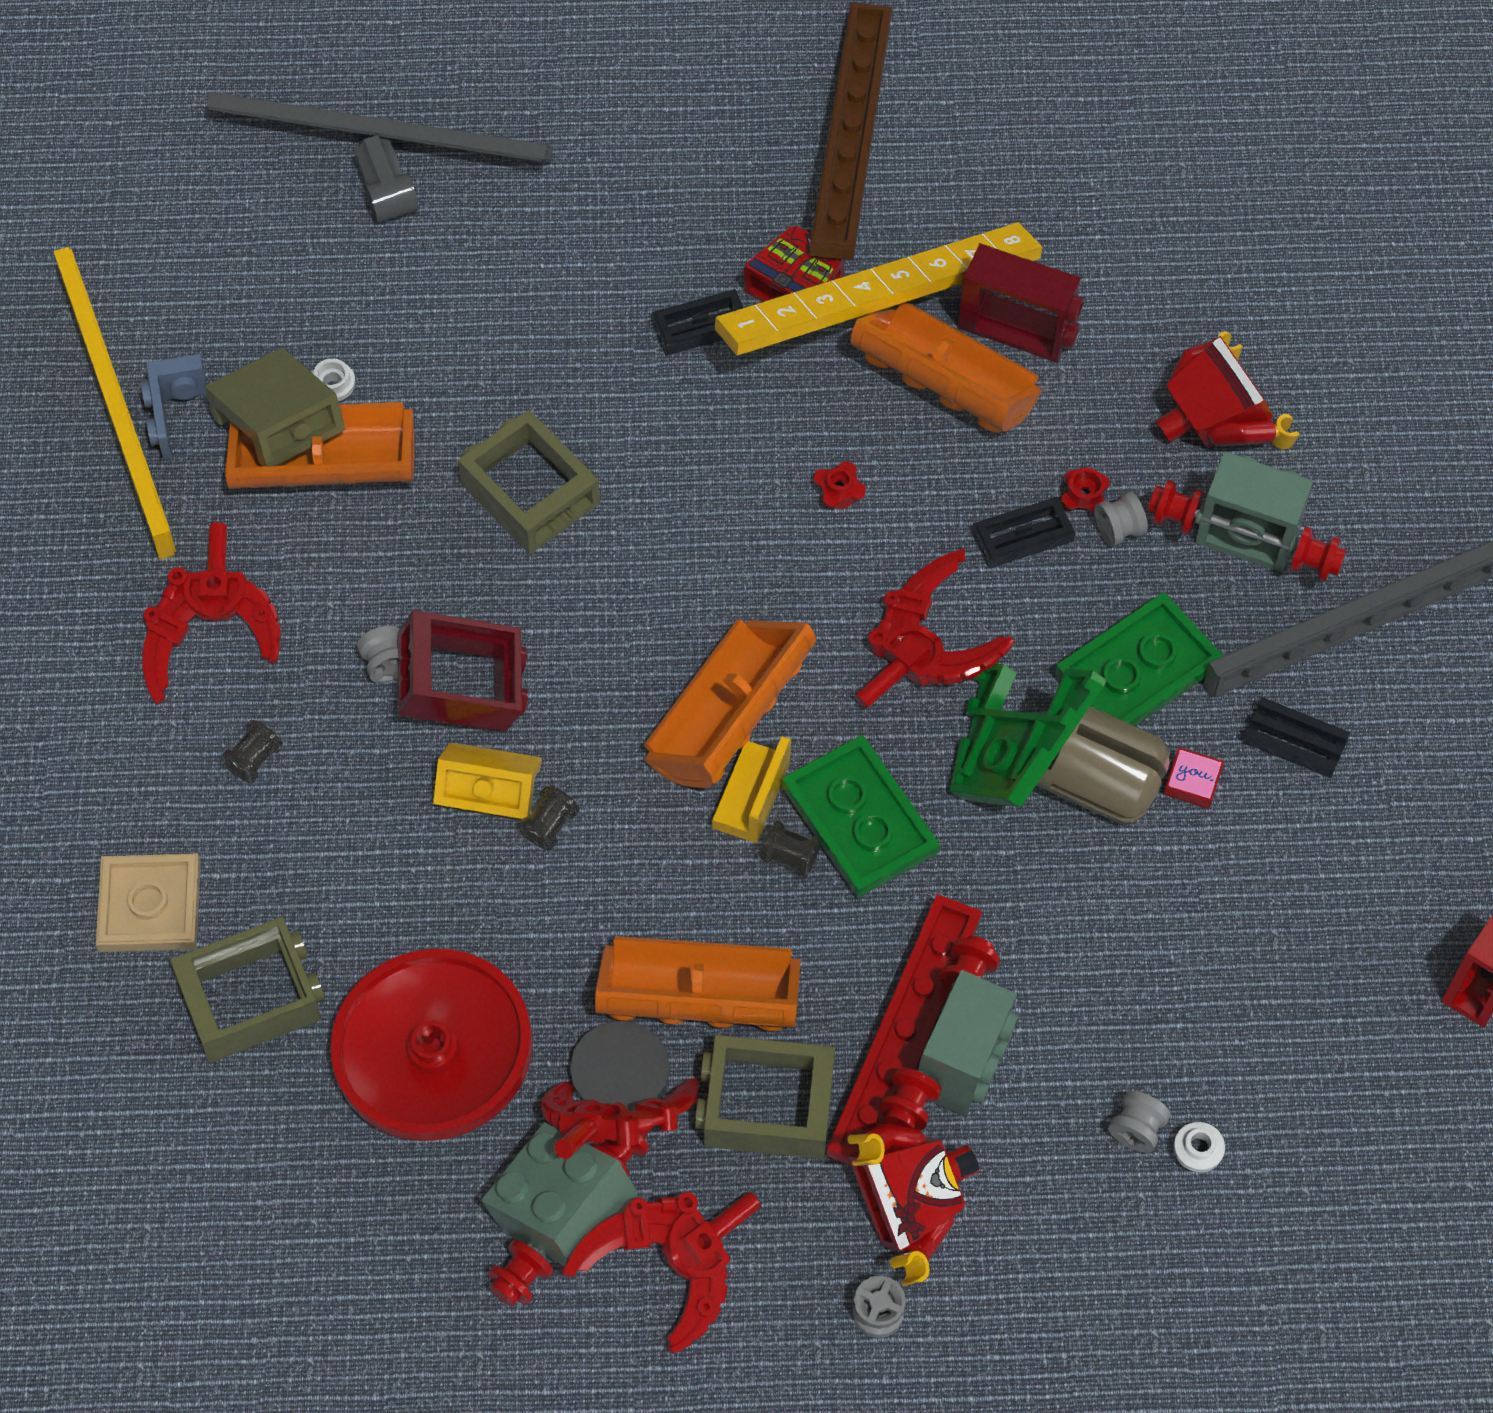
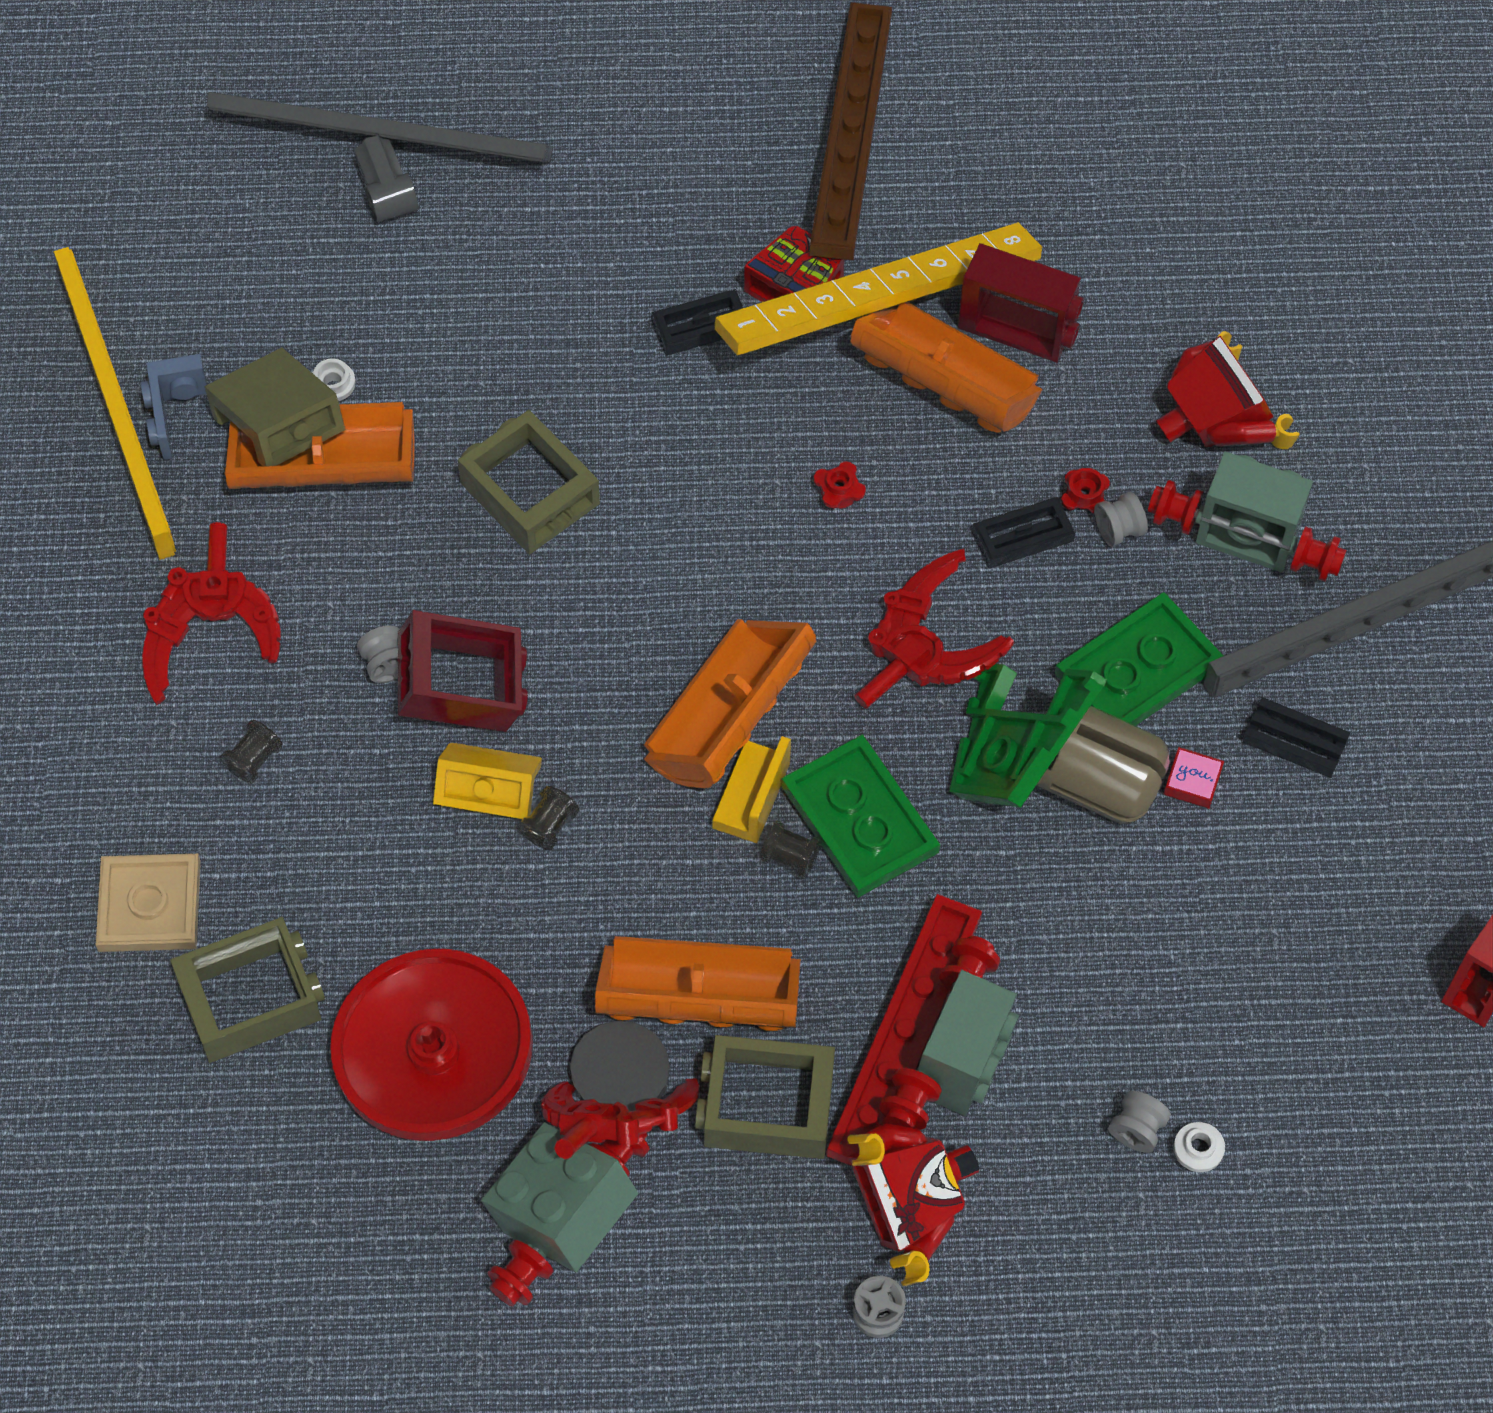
red bar [560,1192,761,1354] -> none

